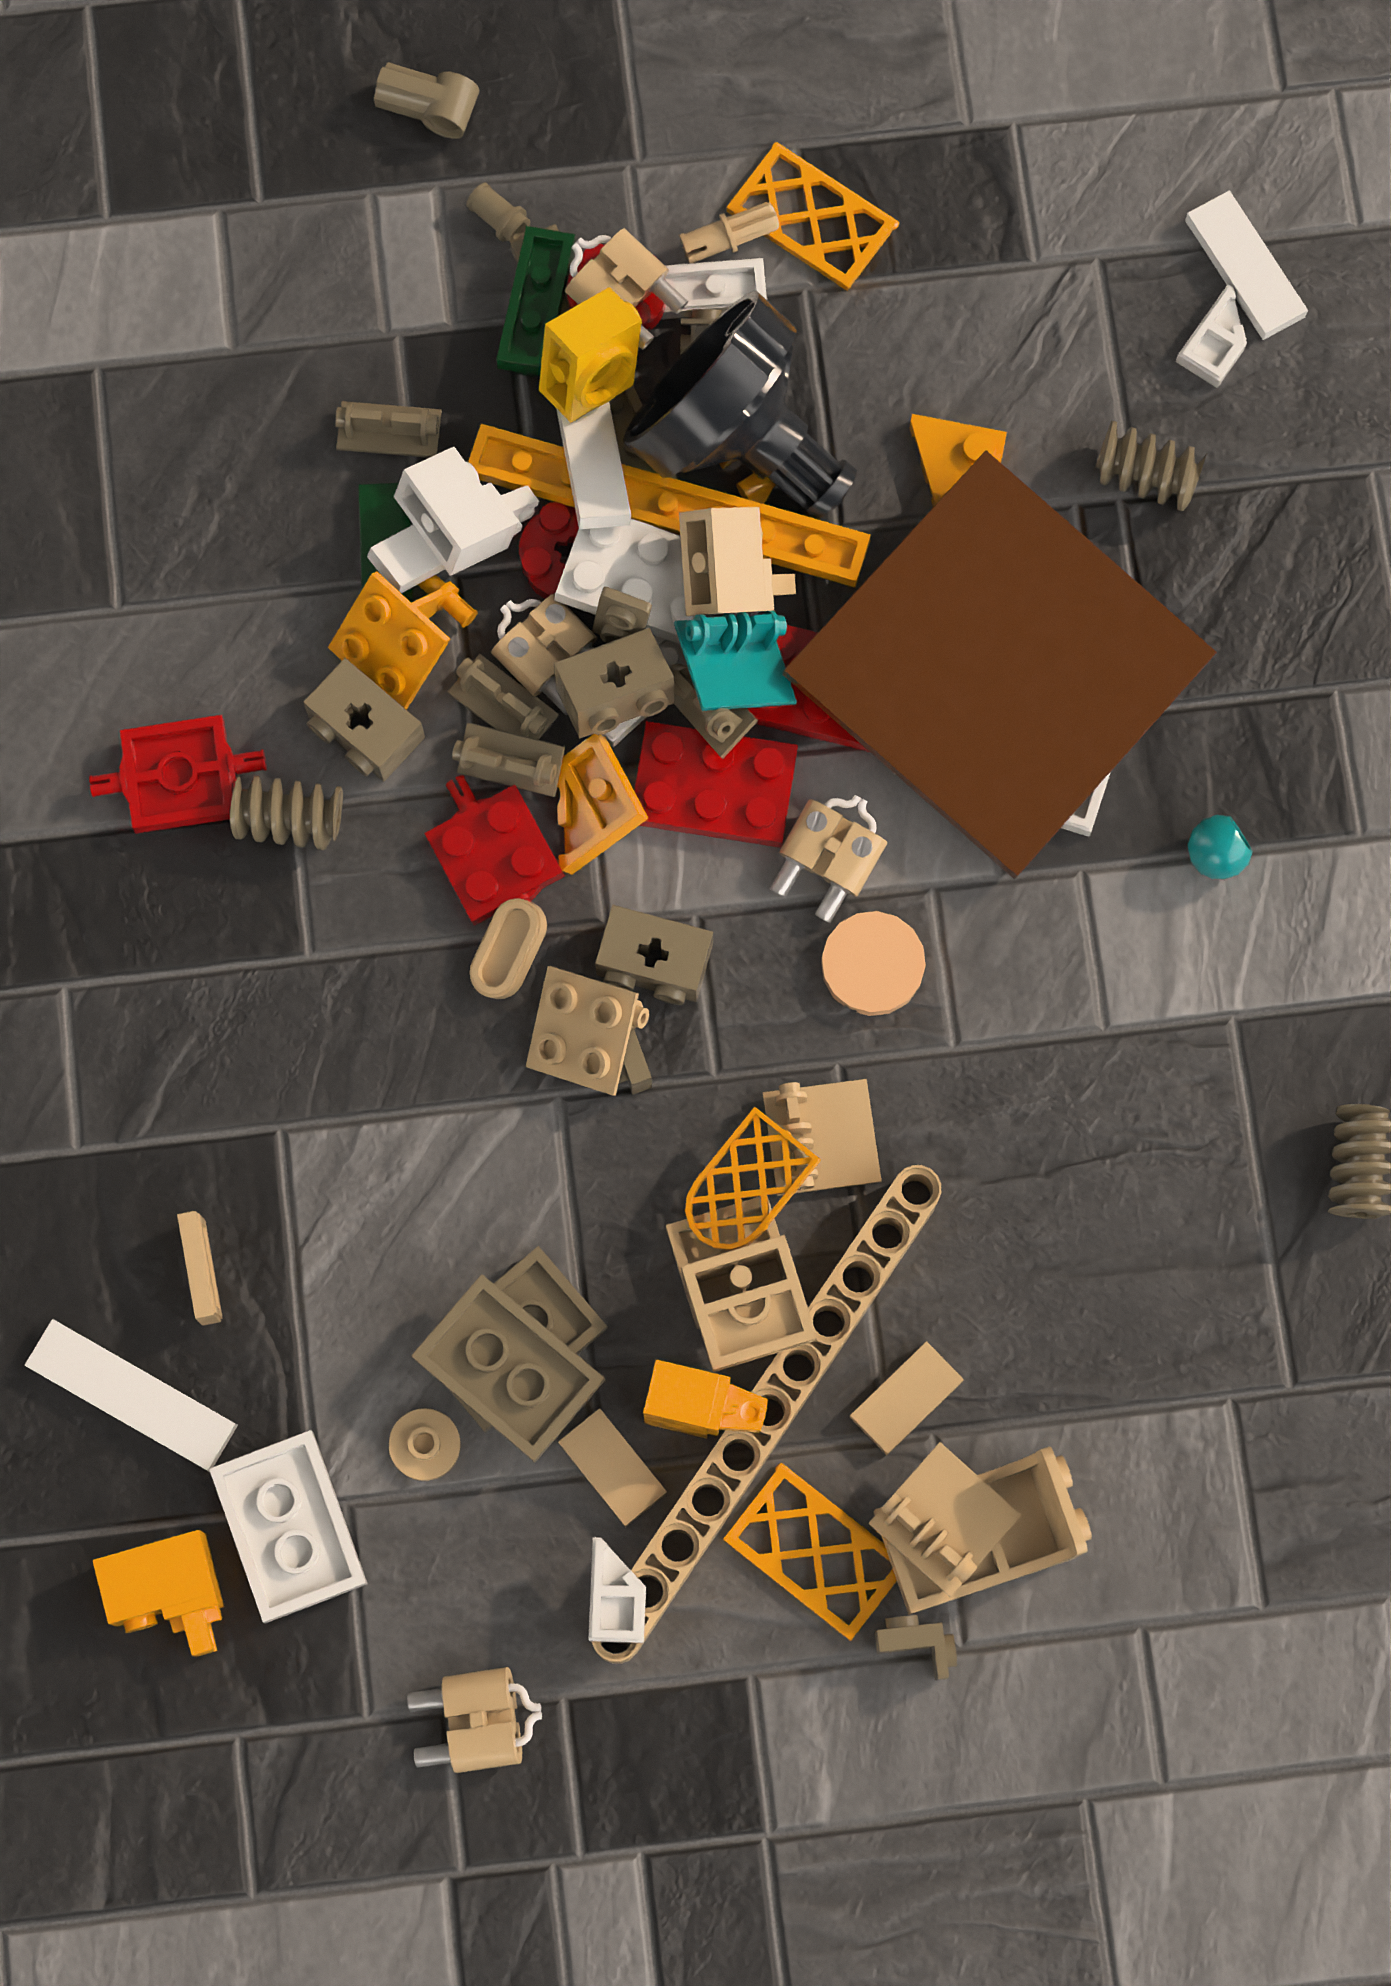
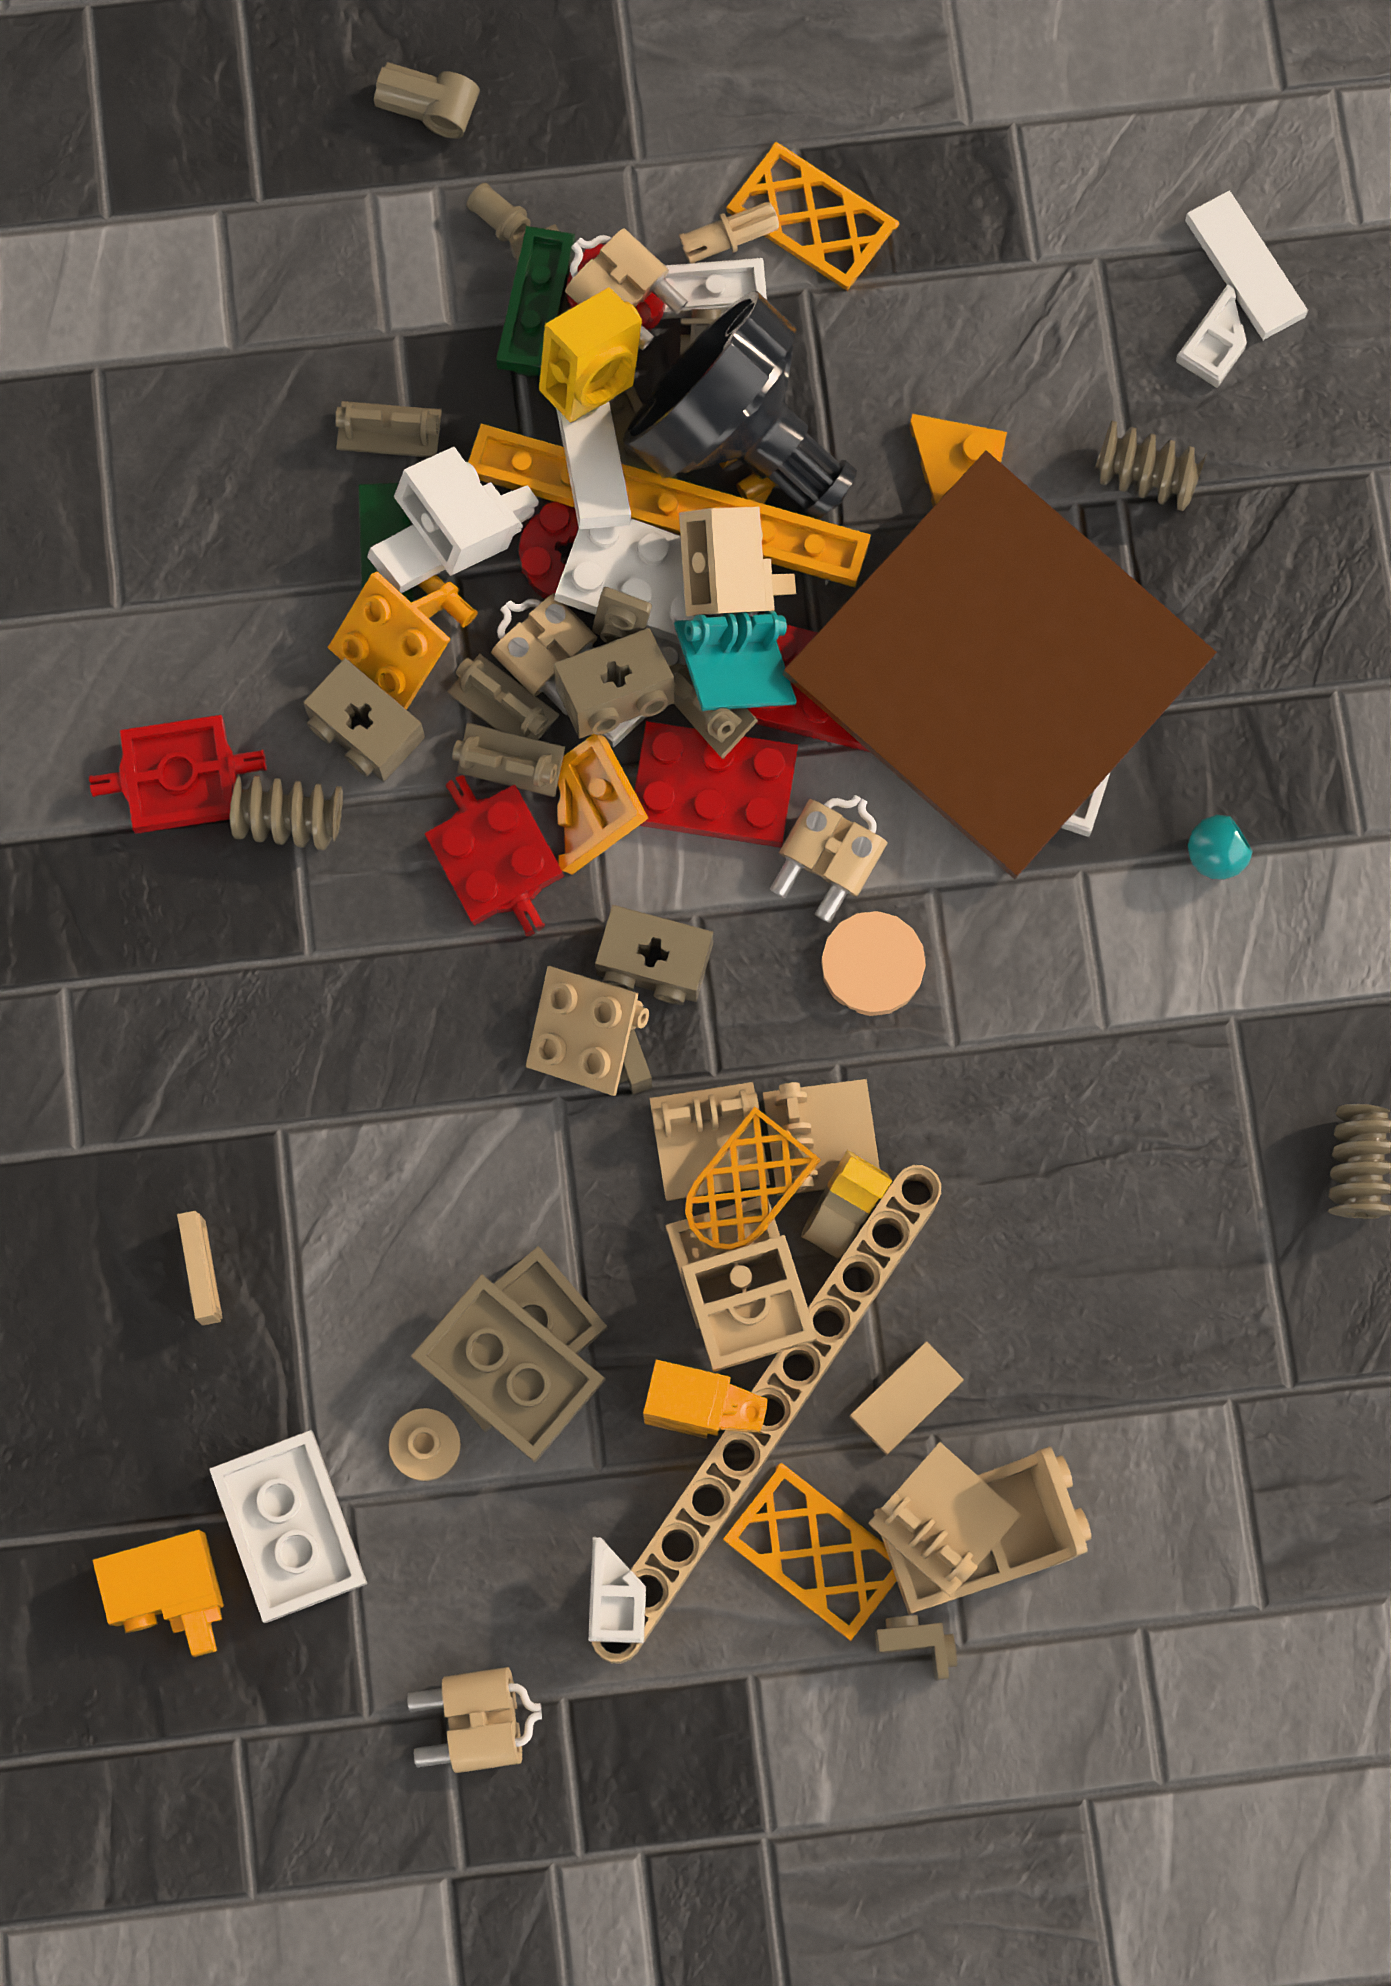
white tile [25,1319,238,1472] -> none
tan tile [470,898,547,999] -> none
tan tile [558,1408,667,1527] -> none
none -> tan hinge [650,1082,770,1201]
none -> leg [801,1149,892,1259]

